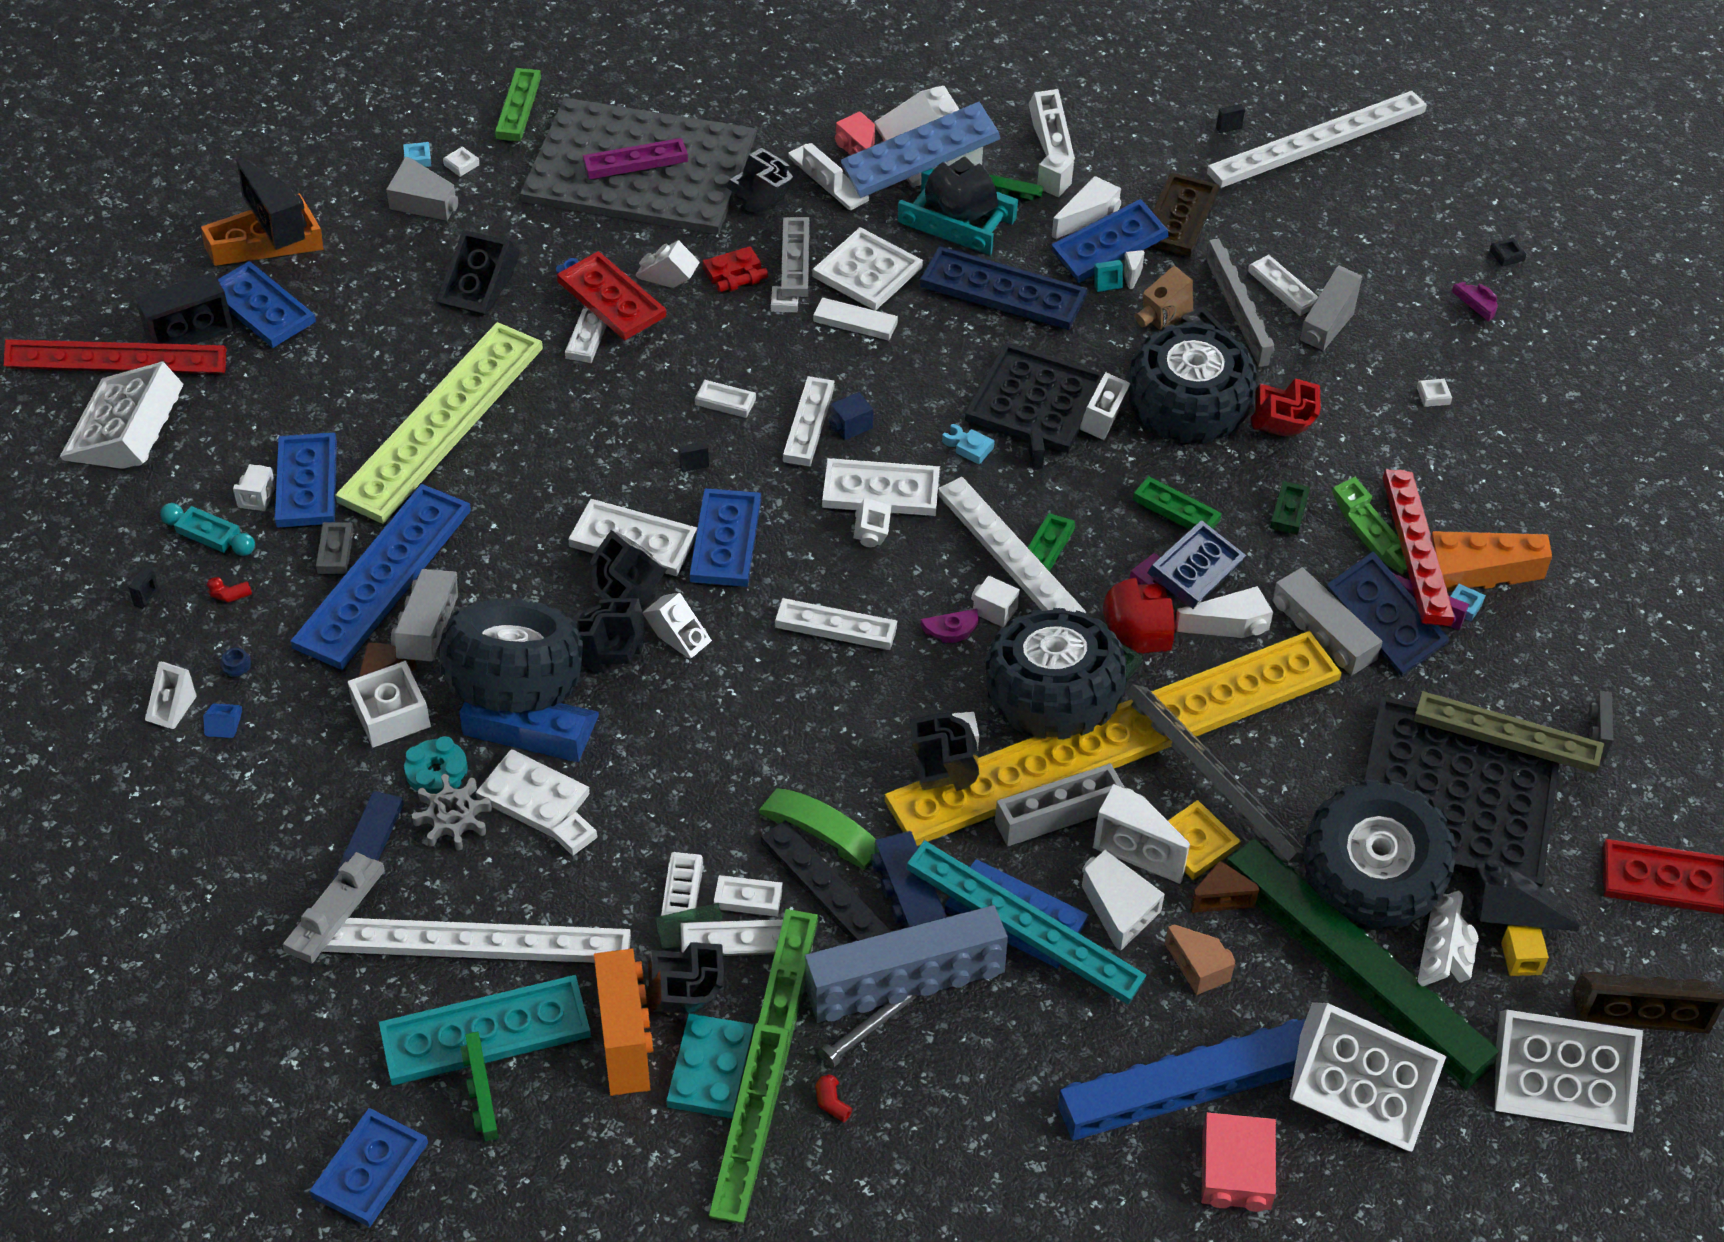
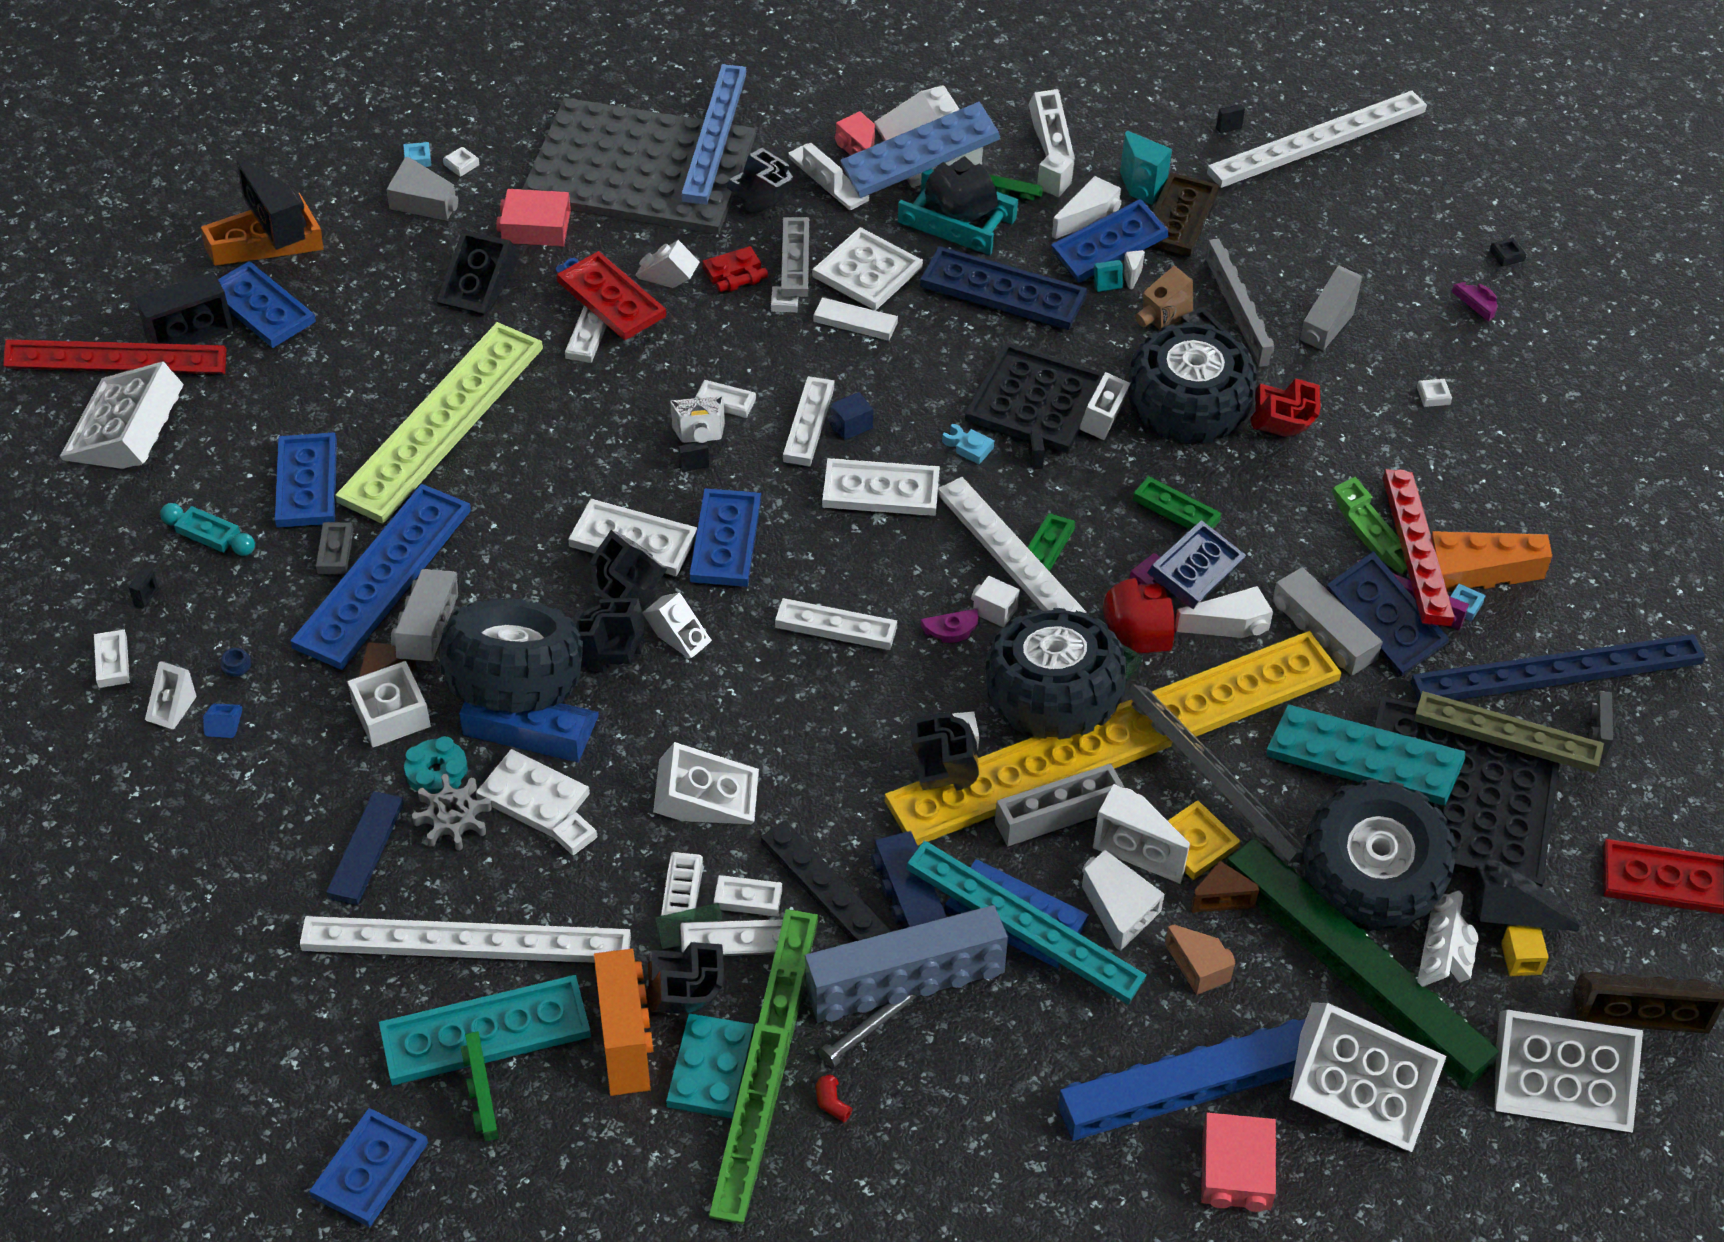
red arm [207,577,252,602] -> none
white brick [233,464,276,511] -> none
light grey hinge [283,852,384,964] -> none
bright green plate [495,68,541,142] -> none
magenta plate [583,138,688,179] -> none
bright green slope [759,788,876,870] -> none
white brick [853,498,891,547] -> none
white tile [1248,255,1318,316] -> none
dark green plate [1270,481,1310,535] -> none
none -> white plate [94,629,130,688]
none -> coral brick [496,189,571,246]
none -> white slope [653,742,759,825]
none -> white torso [670,396,725,443]
none -> medium blue plate [681,64,746,205]
none -> teal slope [1120,131,1172,205]
none -> teal plate [1267,704,1465,806]
none -> dark blue plate [1411,634,1705,701]

